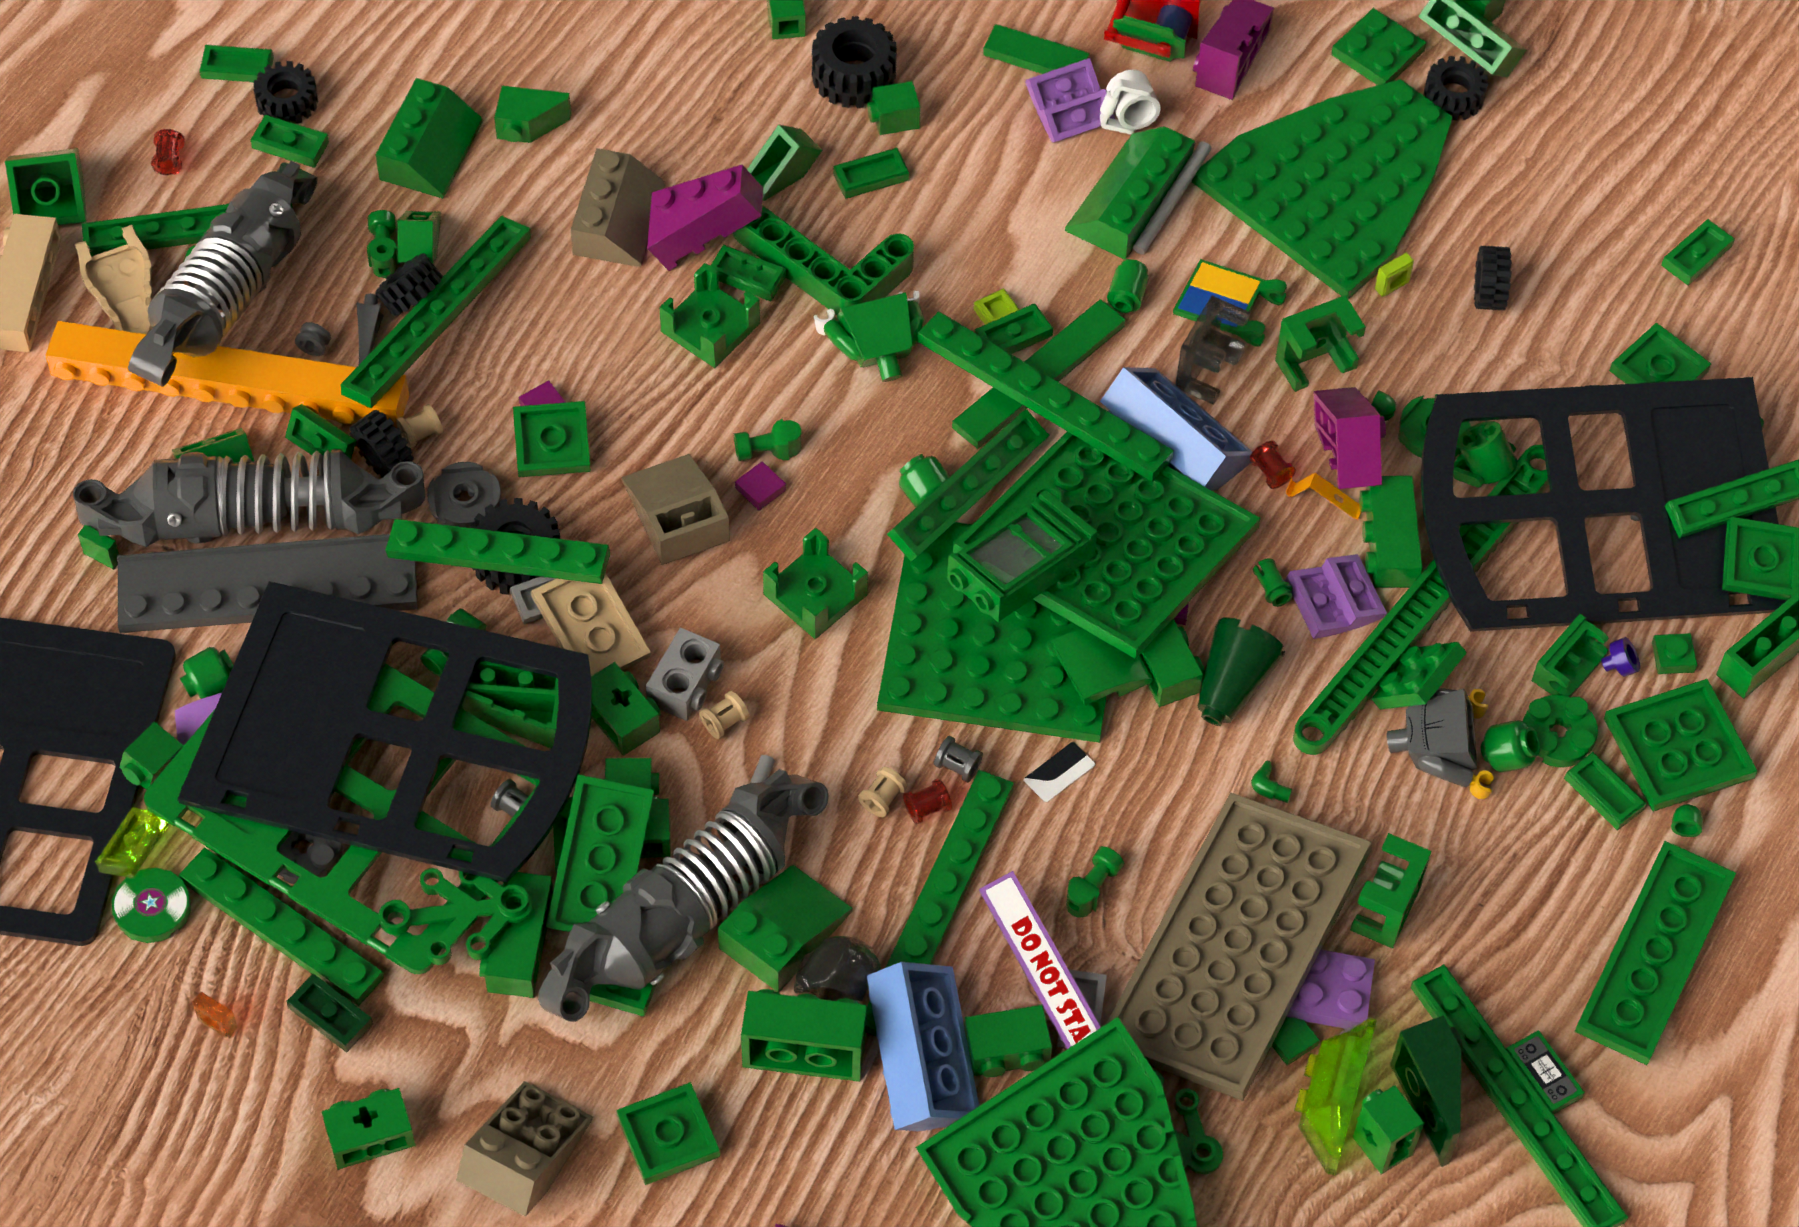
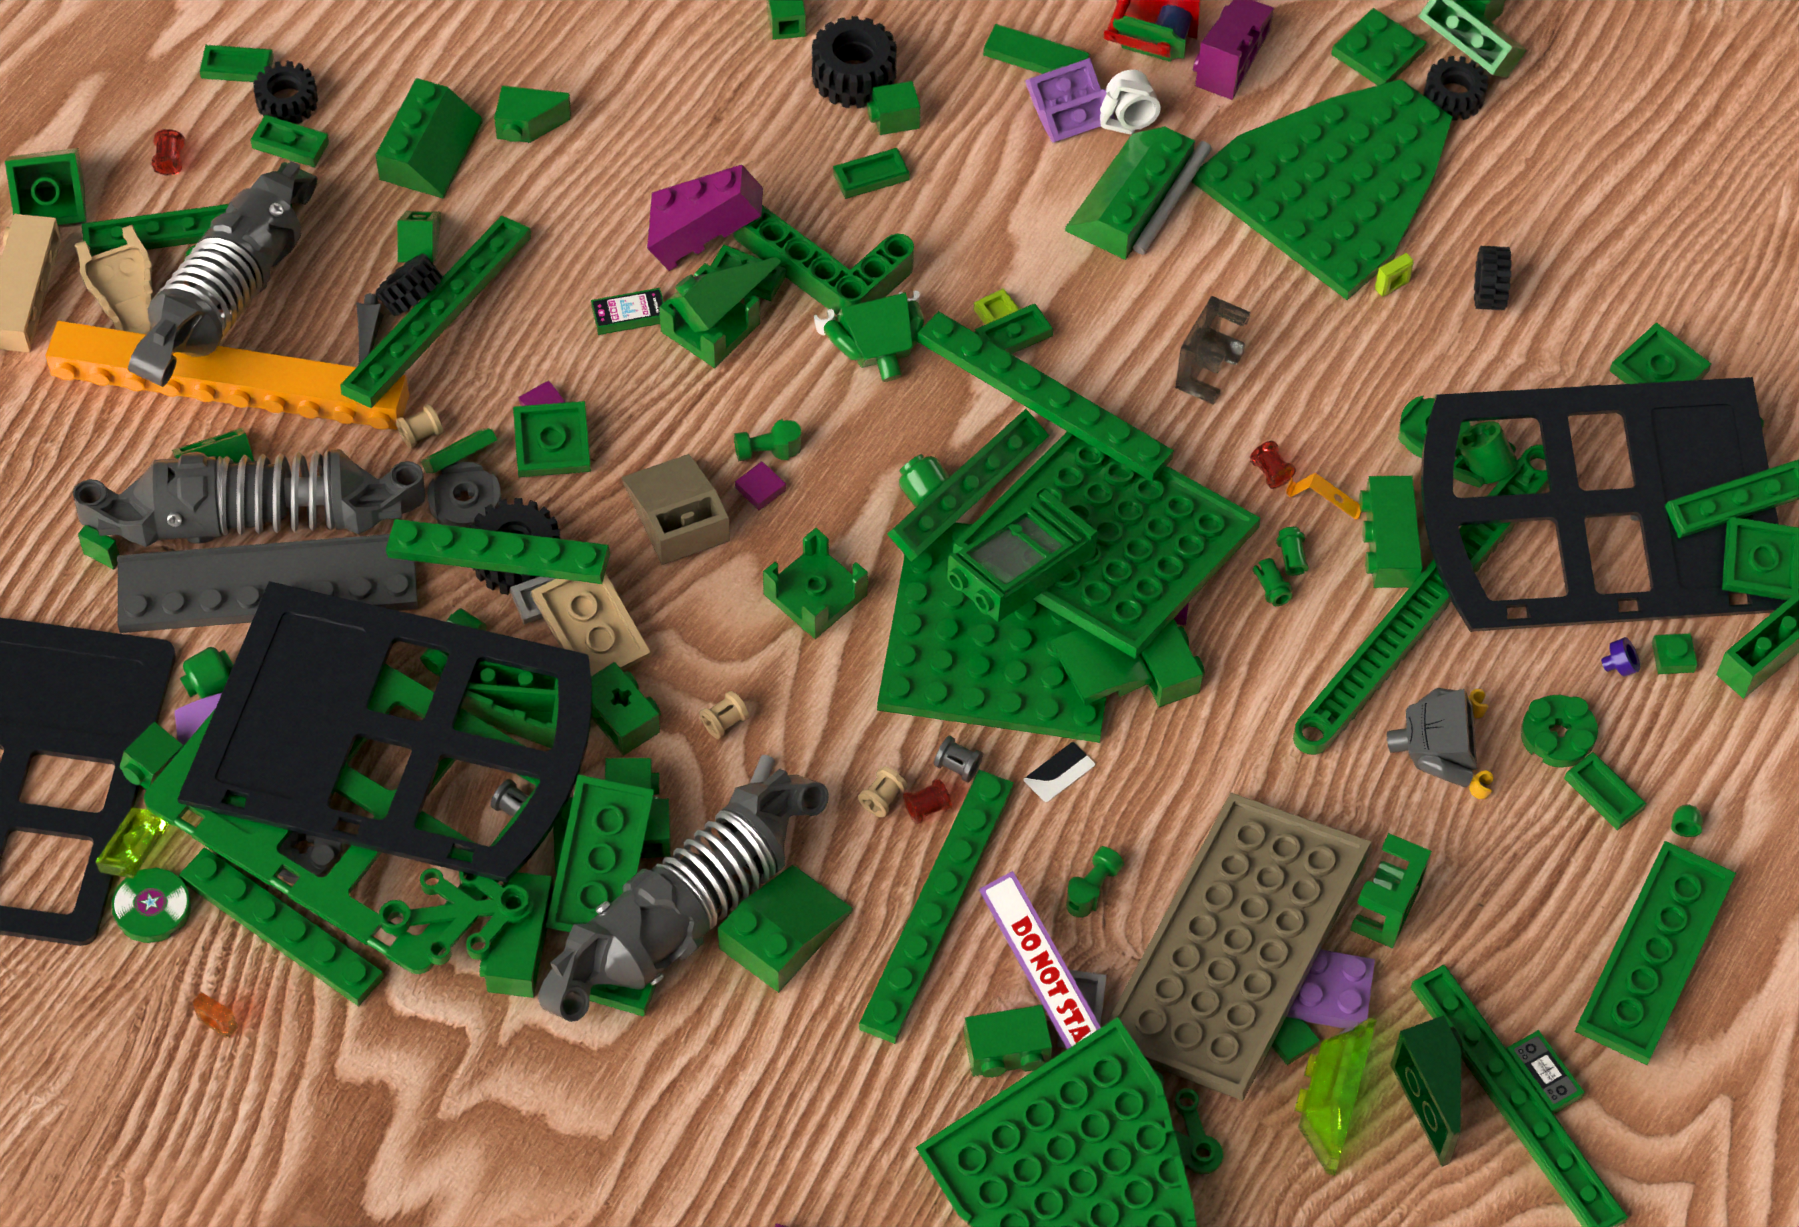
green plate [285,404,357,459] -> none
dark green plate [286,974,373,1053] -> none
dark grey bush [295,322,331,356] -> none
green brick [321,1088,416,1170] -> none
black tyre [349,410,414,478] -> none
green leg [367,210,400,278] -> none
dark tan slope [456,1081,593,1217] -> none
dark tan slope [571,148,665,267] -> none
green plate [616,1082,720,1185] -> none
light grey brick [646,627,724,721] -> none
green brick [741,989,867,1082] -> none
green slope [747,125,823,201] -> none
clear smoke helmet [794,936,881,1002] -> none
medium blue slope [866,962,979,1131] -> none
green tile [952,299,1126,449] -> none
medium blue slope [1100,367,1257,490] -> none
green brick [1107,259,1149,313] -> none
flag [1173,259,1287,347] -> none
dark green cone [1197,617,1285,726] -> none
green animal [1251,760,1292,803] -> none
green panel [1275,295,1366,392] -> none
medium lavender slope [1285,554,1387,639] -> none
magenta wedge [1313,387,1386,489] -> none
green brick [1353,1085,1424,1175] -> none
green hinge [1371,390,1396,421] -> none
green plate [1371,642,1467,709] -> none
green head [1480,720,1540,772] -> none
green hinge [1531,614,1609,697] -> none
green plate [1604,679,1758,812] -> none
green plate [1661,219,1735,286] -> none
none -> green tile [421,428,498,473]
none -> tile [591,288,664,335]
none -> green slope [669,257,781,333]
none -> green pin [1276,527,1309,576]

